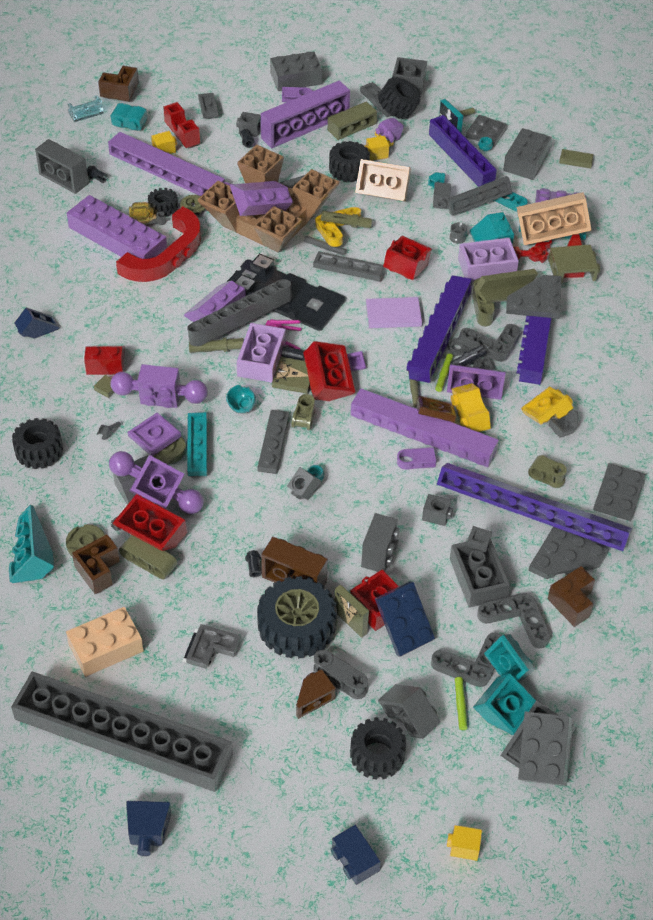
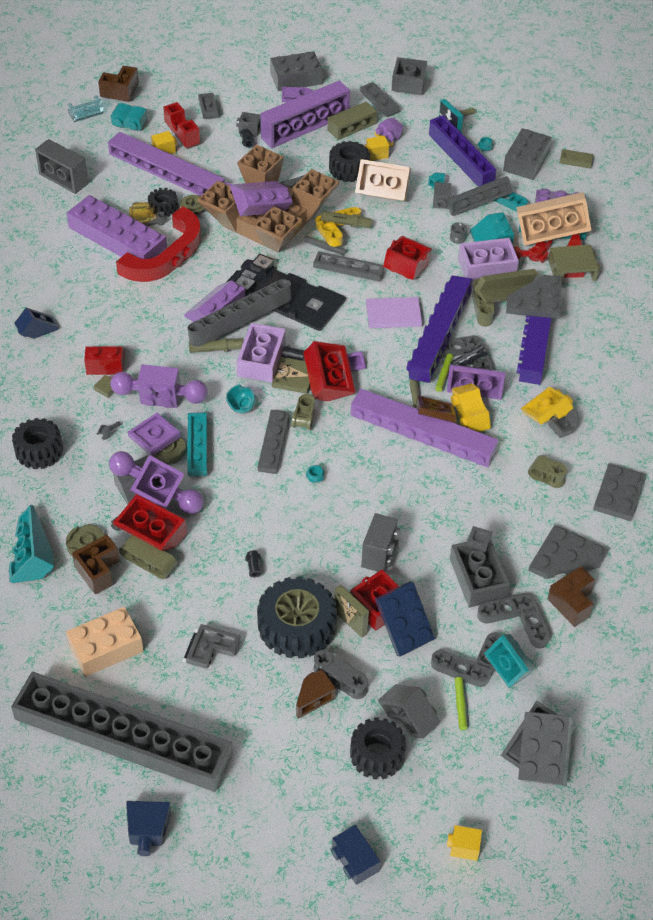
black pin [87,165,108,183] -> none
reddish brown brick [261,536,328,586] -> none
dark pink plant [266,319,301,350] -> none
dark grey brick [287,467,321,500] -> none
black tyre [378,77,421,119] -> none
medium lavender piece [397,447,436,470] -> none
dark grey brick [422,494,453,526] -> none
dark purple brick [436,463,632,551] -> none
dark grey beam [458,324,520,362] -> none
flat silver plate [466,115,507,147] -> none
teal slope [473,673,536,735] -> none

